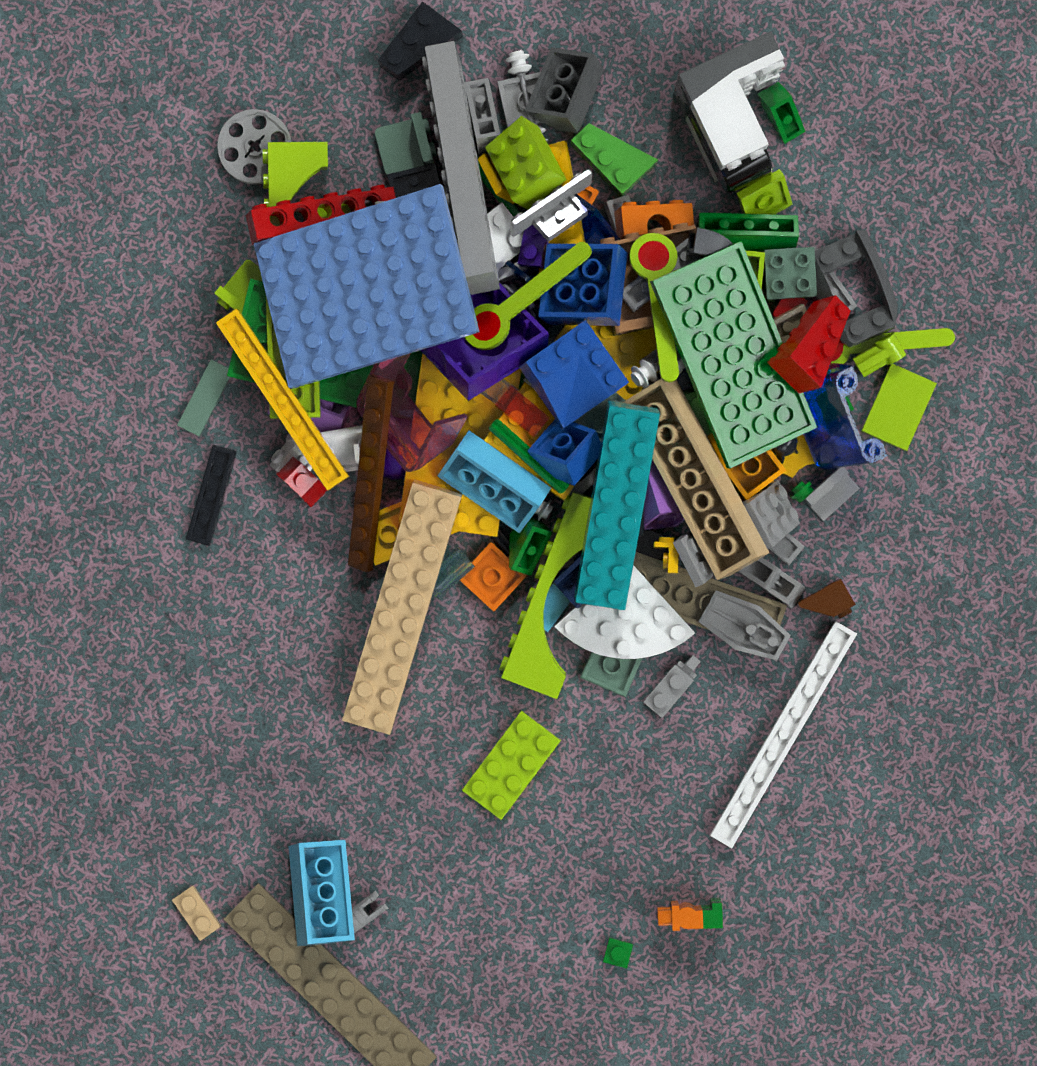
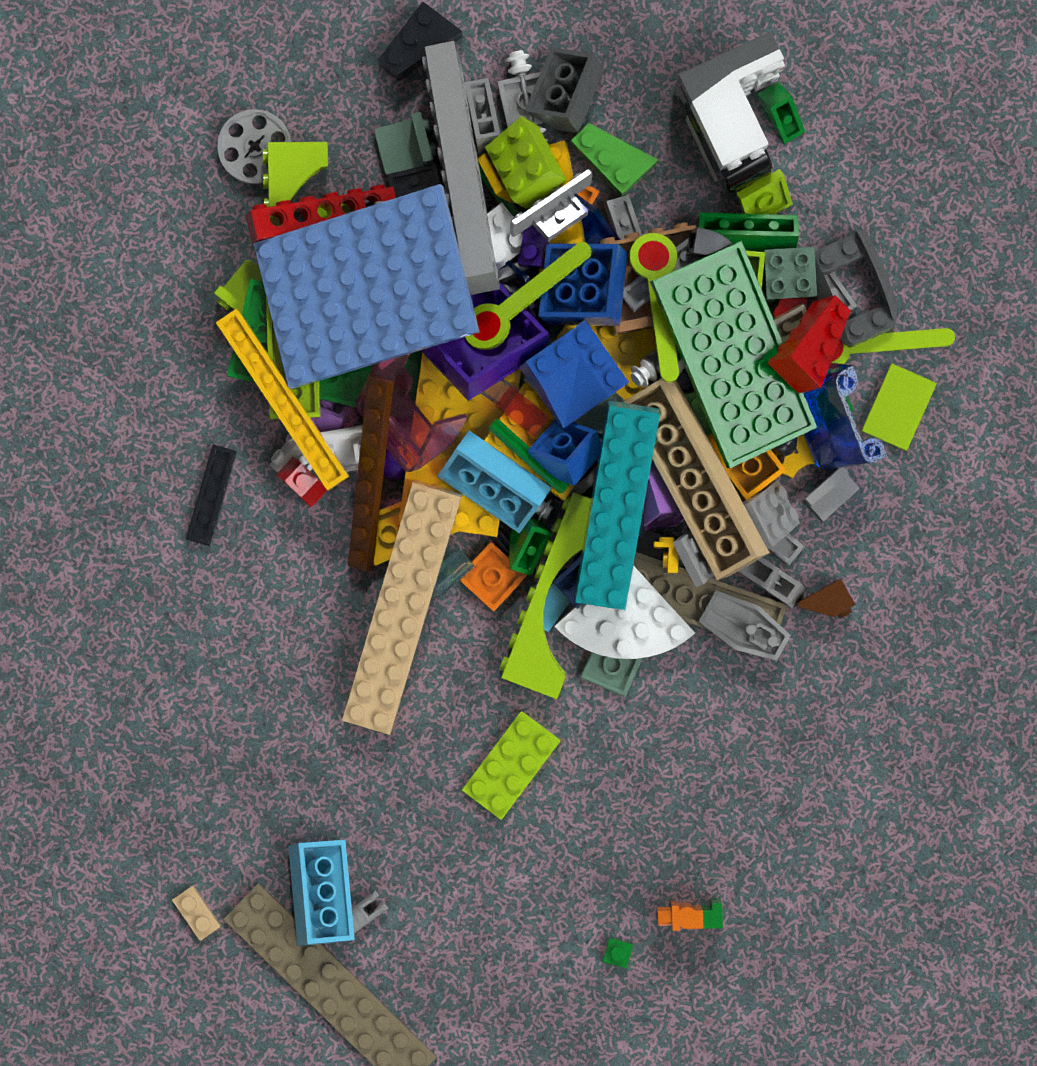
sand green tile [177,360,231,437] -> none
orange arch [614,200,694,240] -> none
light grey hinge [643,655,701,718] -> none
white plate [710,621,857,848] -> none
green plate [791,481,814,503] -> none
lime piece [853,333,906,377] -> none

